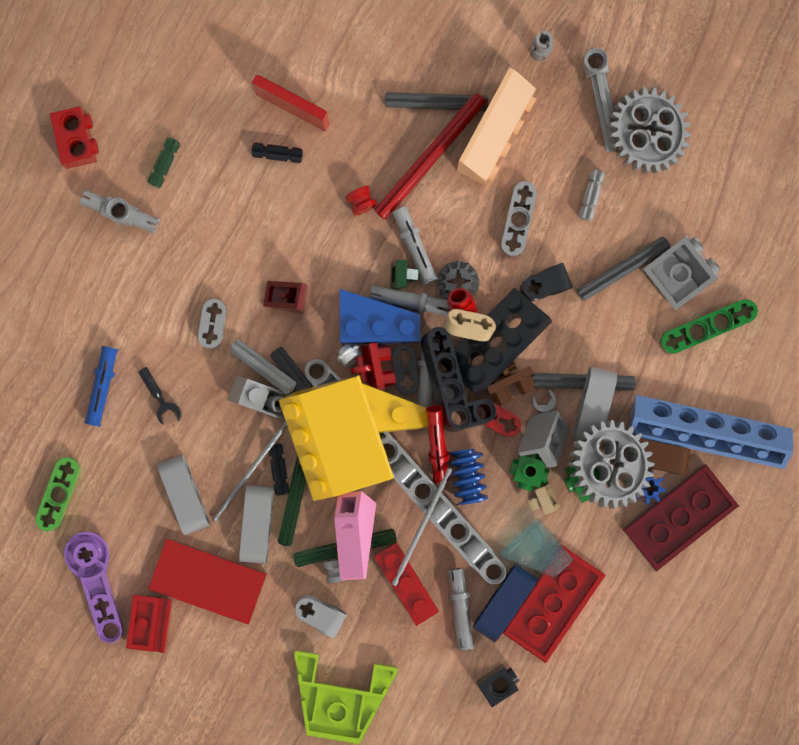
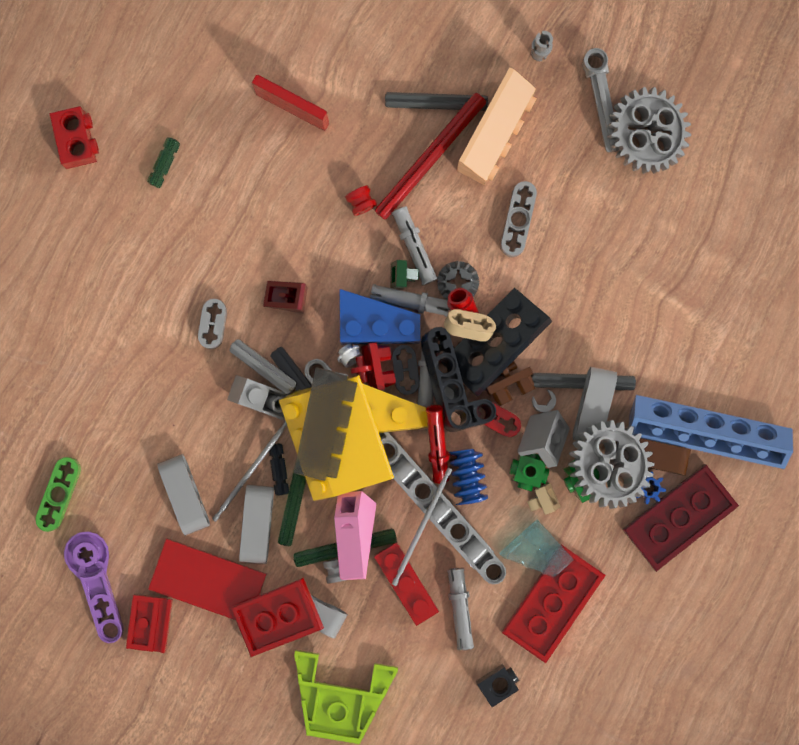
light grey pin [80,189,160,234] -> none
blue pin [84,346,118,427] -> none
black piece [138,367,182,425] -> none
black axle [251,142,303,163] -> none
dark blue beam [472,564,538,643] -> none
black piece [520,263,573,302] -> none
dark grey axle [576,237,670,301] -> none
light grey axle [579,169,605,221] -> none
light grey plate [644,235,721,311] -> none
green beam [659,299,758,354] -> none
none -> red tile [231,578,324,657]
none -> clear smoke windscreen [294,367,357,481]

